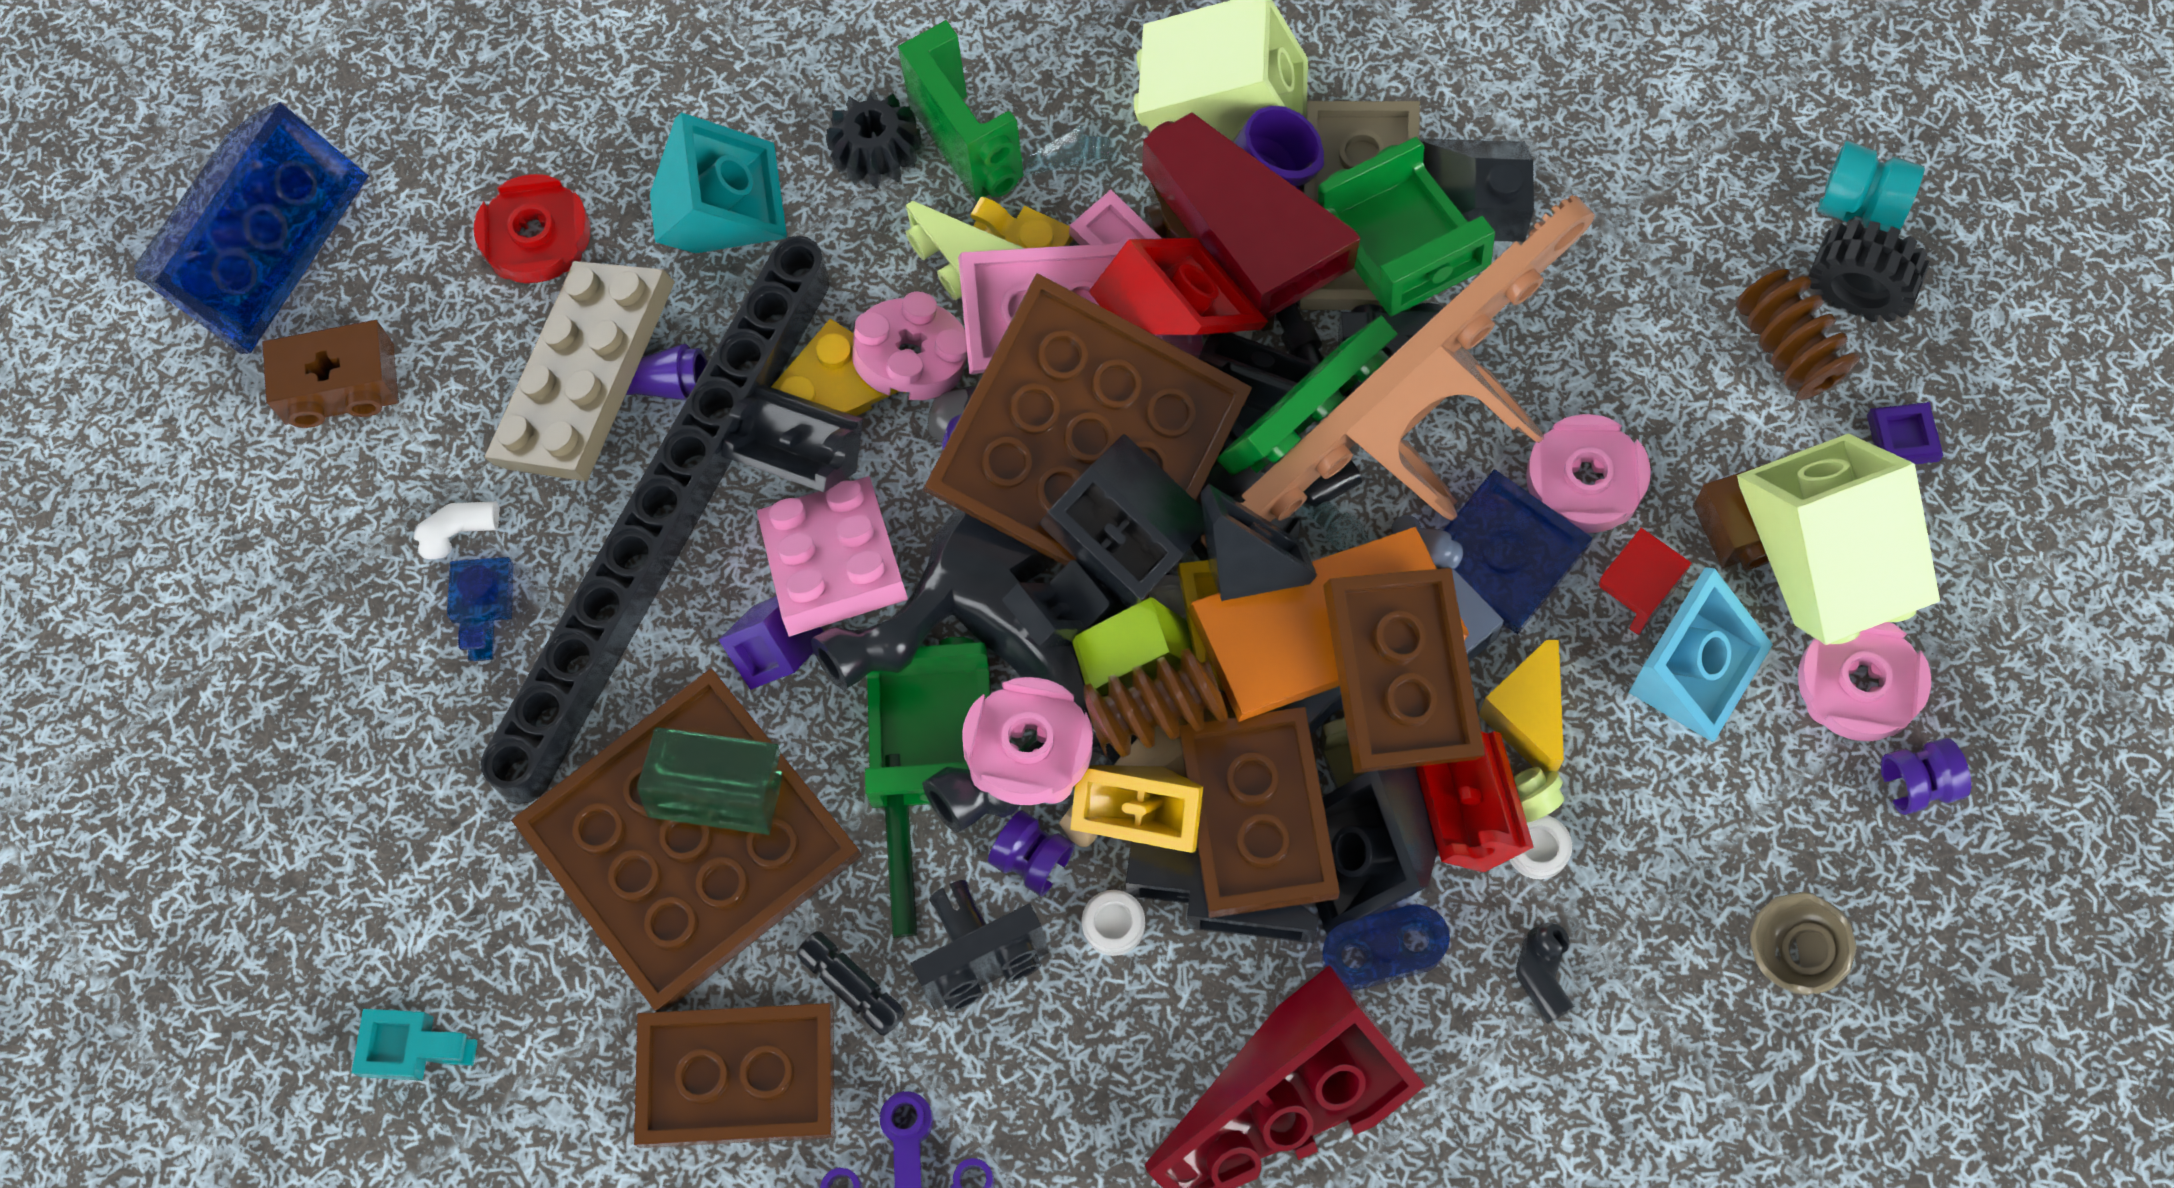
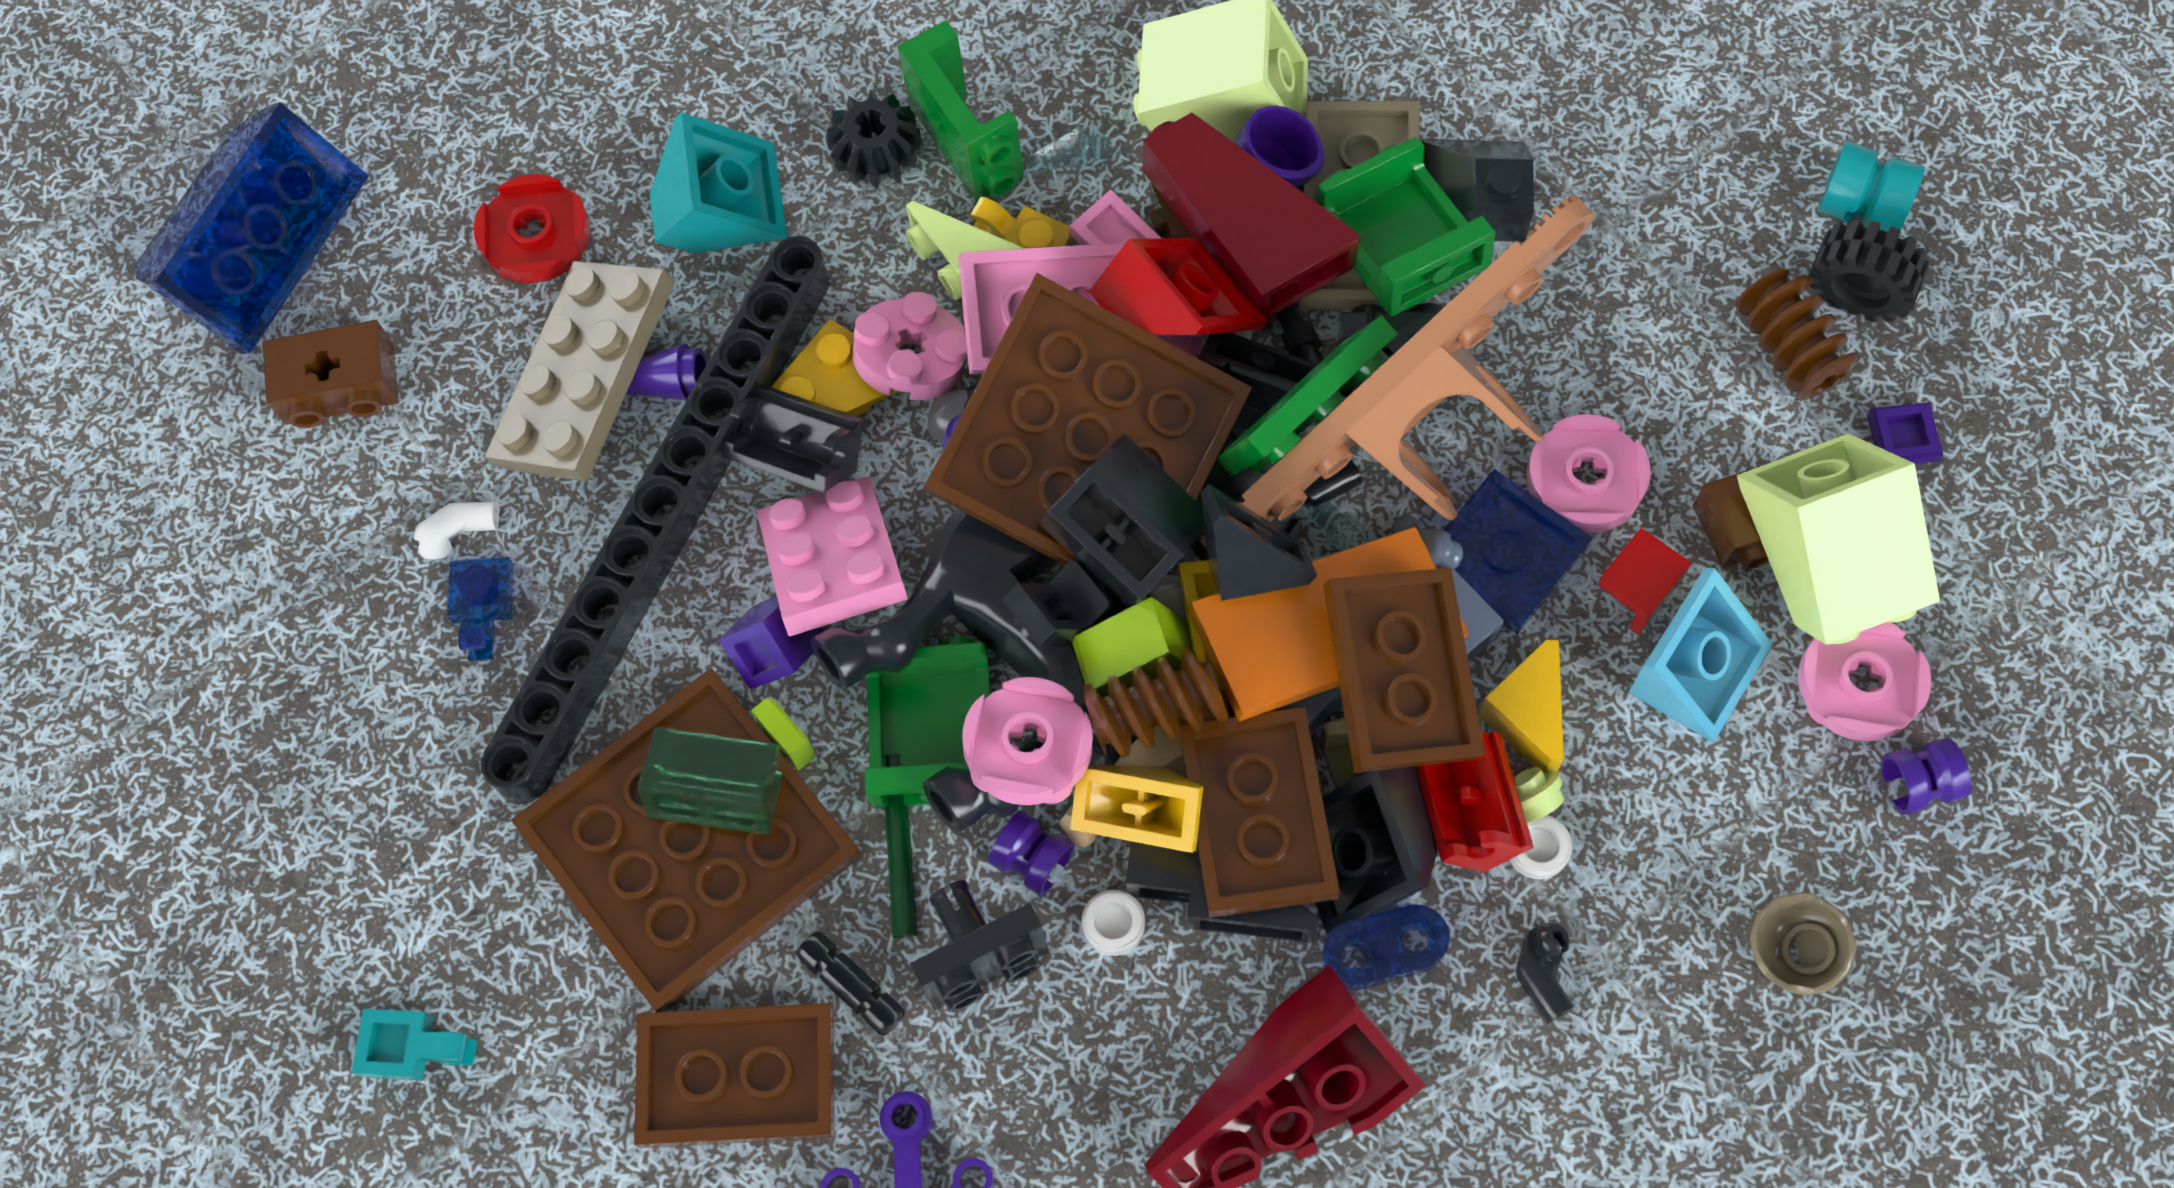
none -> lime tile [751,697,815,771]

